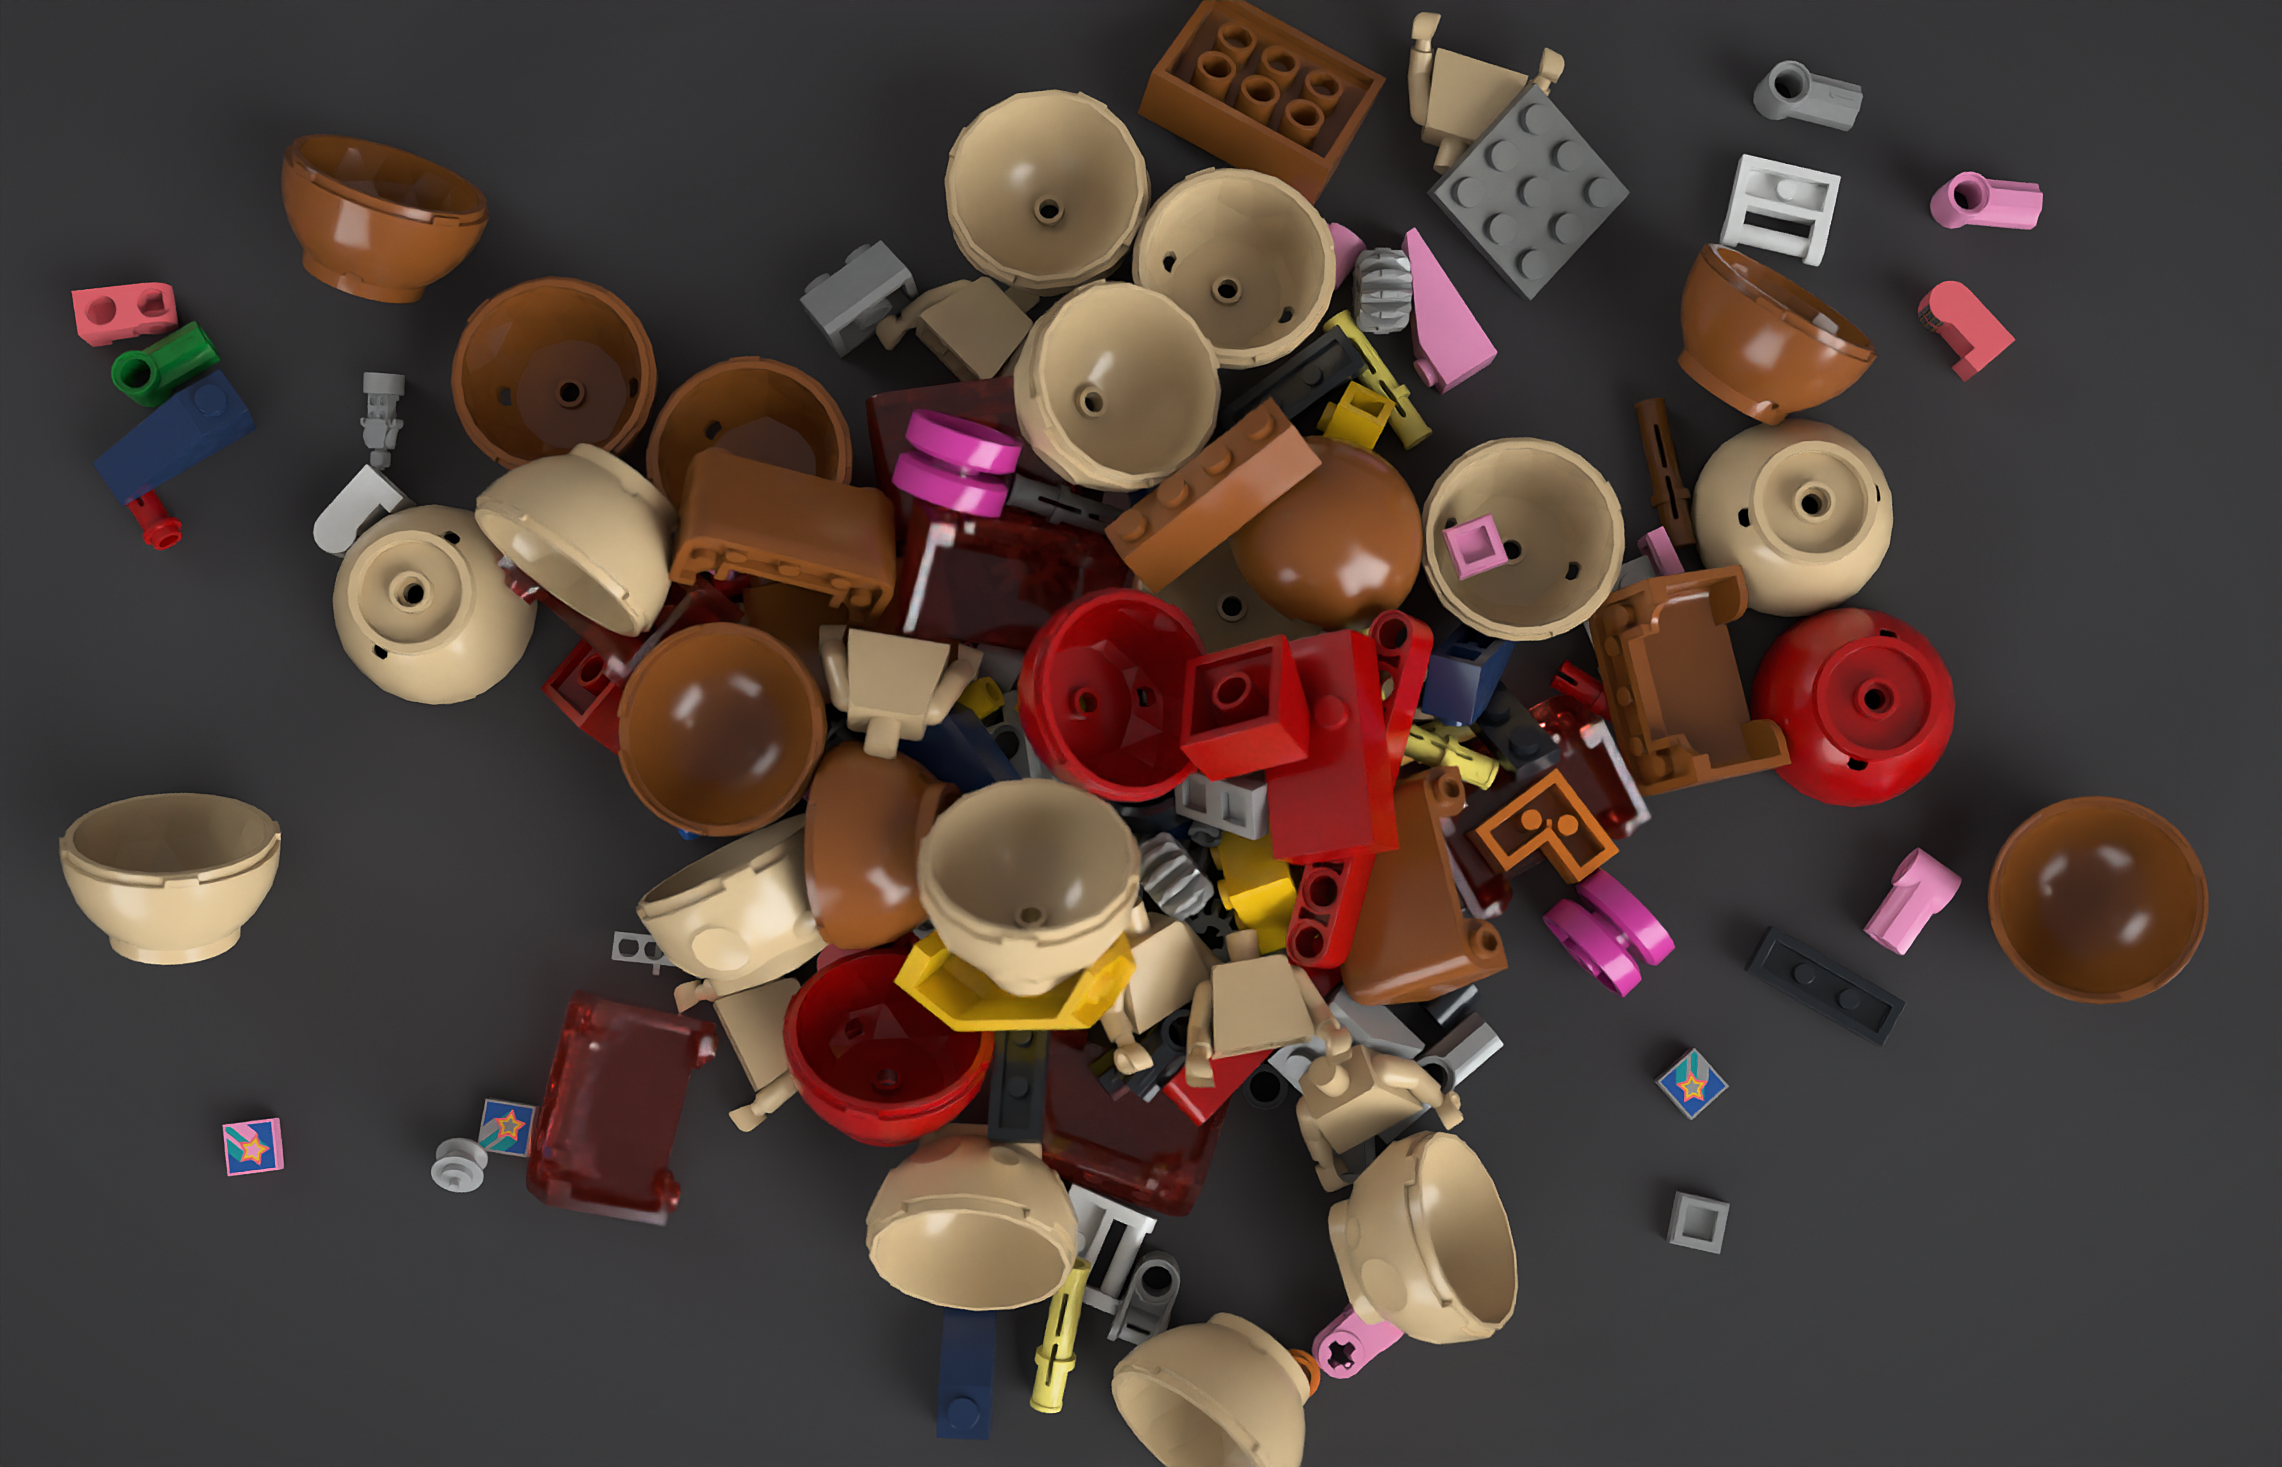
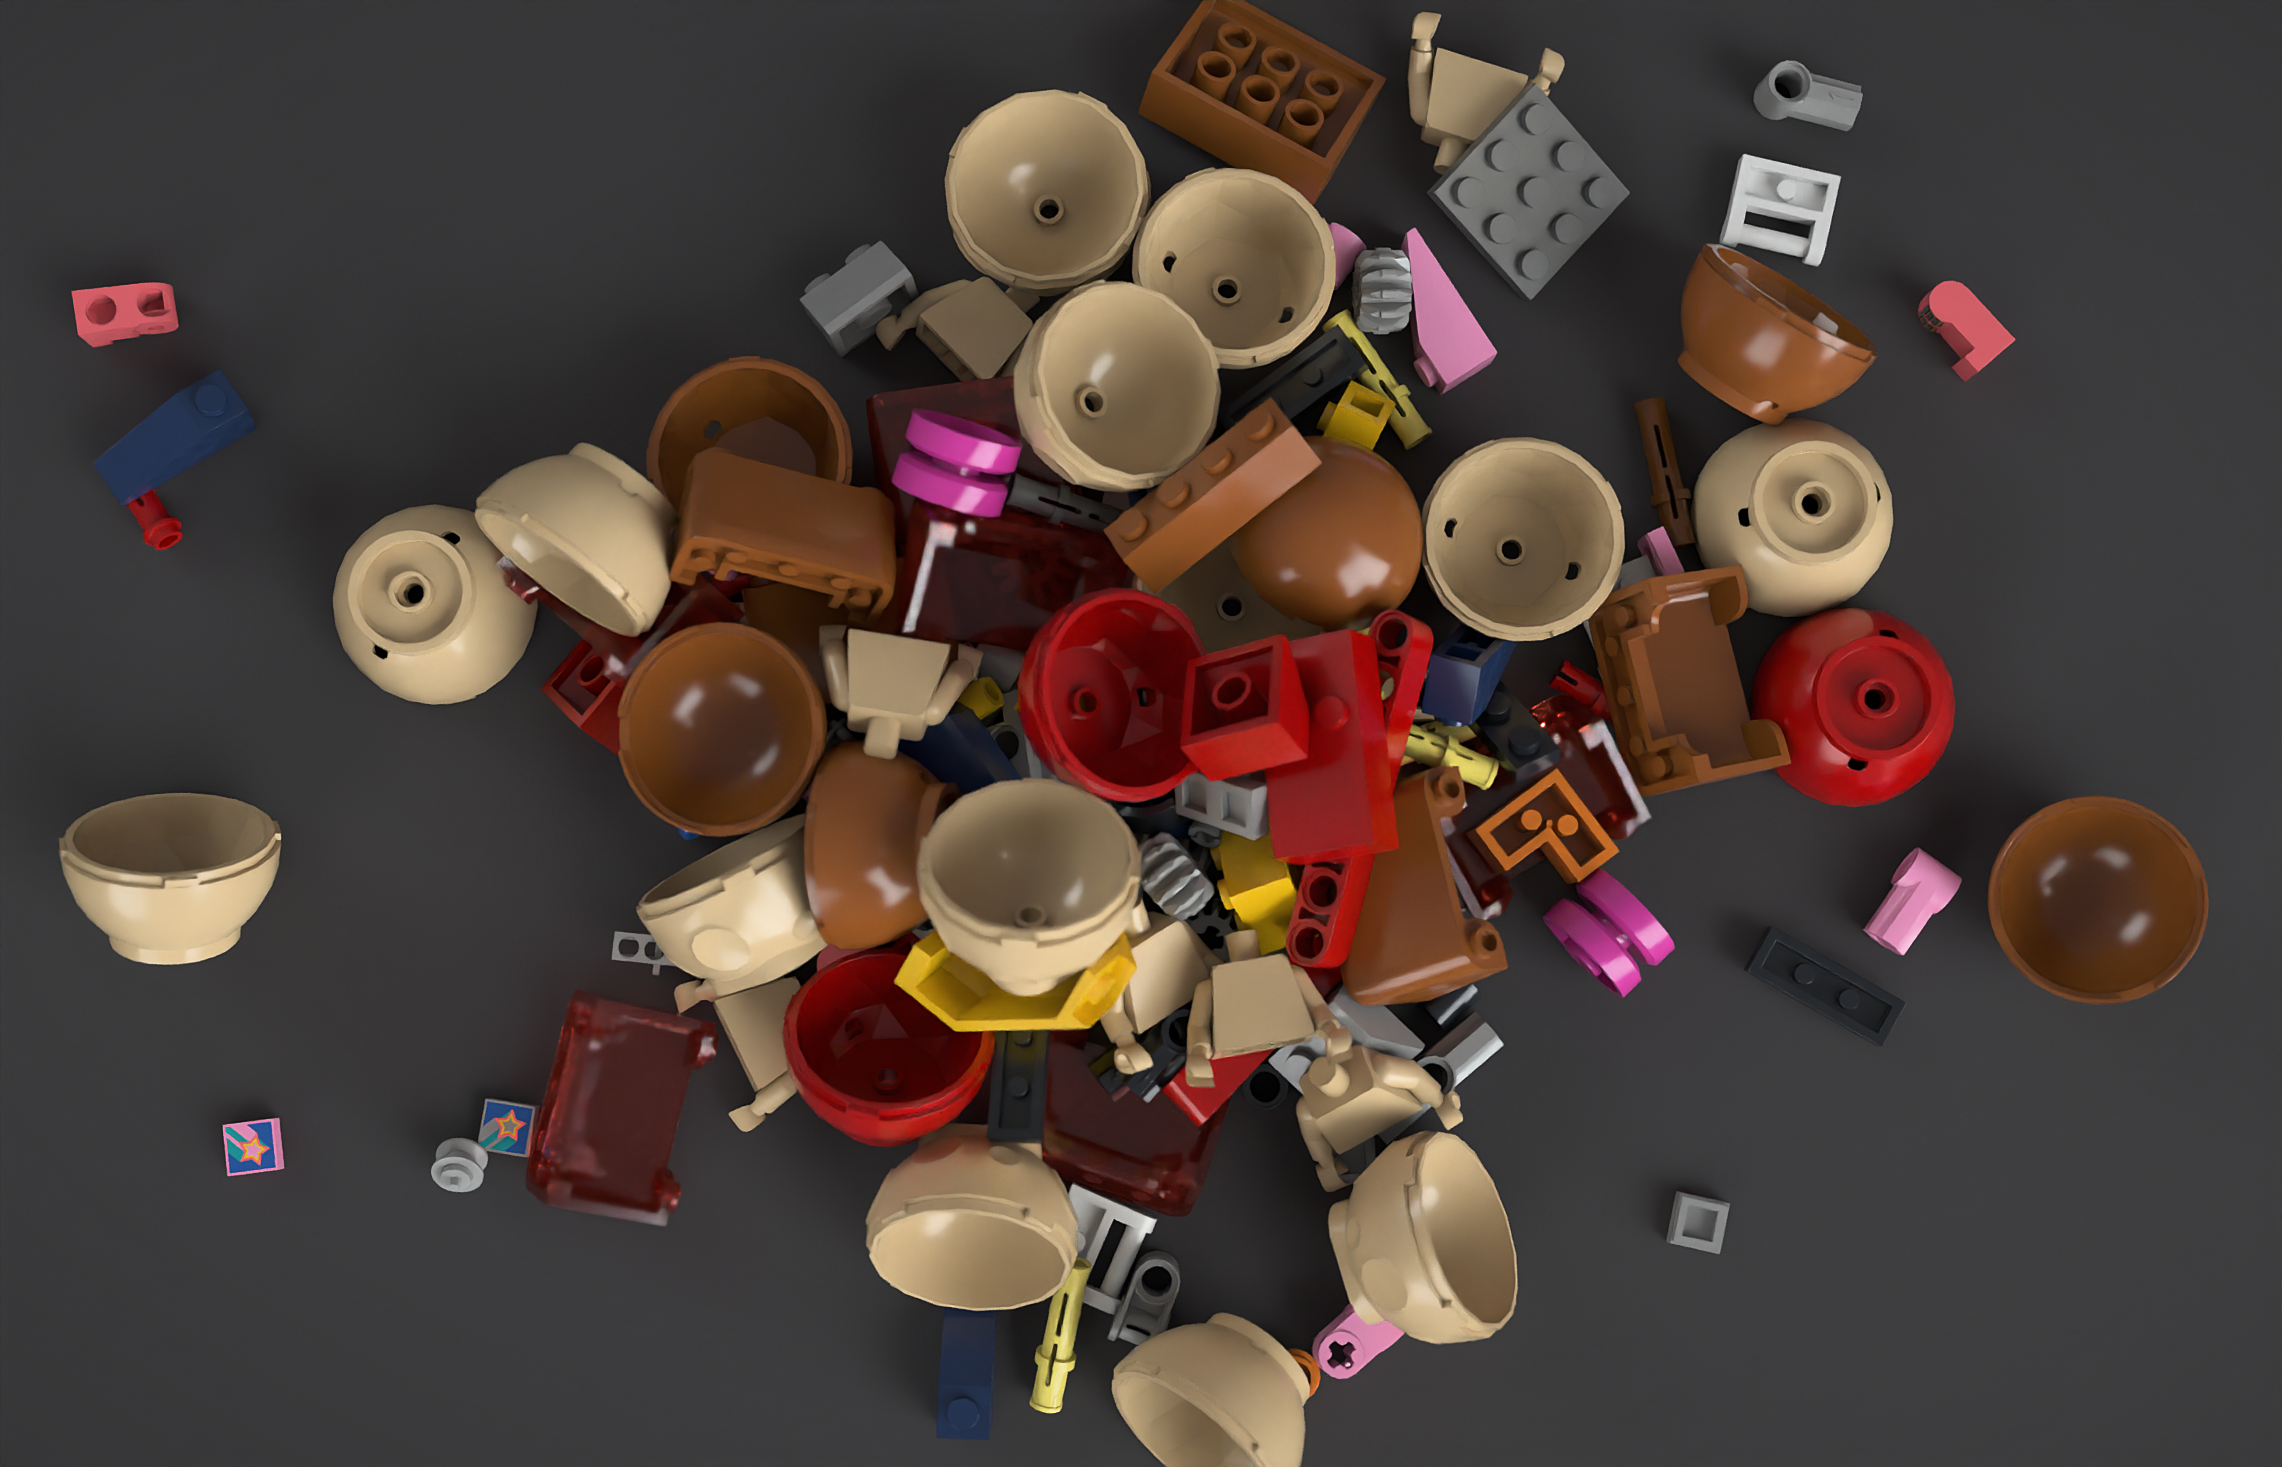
green piece [111,320,222,407] -> none
dark orange piece [281,134,489,303] -> none
white leg [313,464,417,558] -> none
light grey piece [360,372,405,470] -> none
dark orange piece [451,276,659,470] -> none
bright pink tile [1441,513,1509,581] -> none
tile [1654,1047,1729,1120] -> none
bright pink piece [1930,171,2043,230] -> none

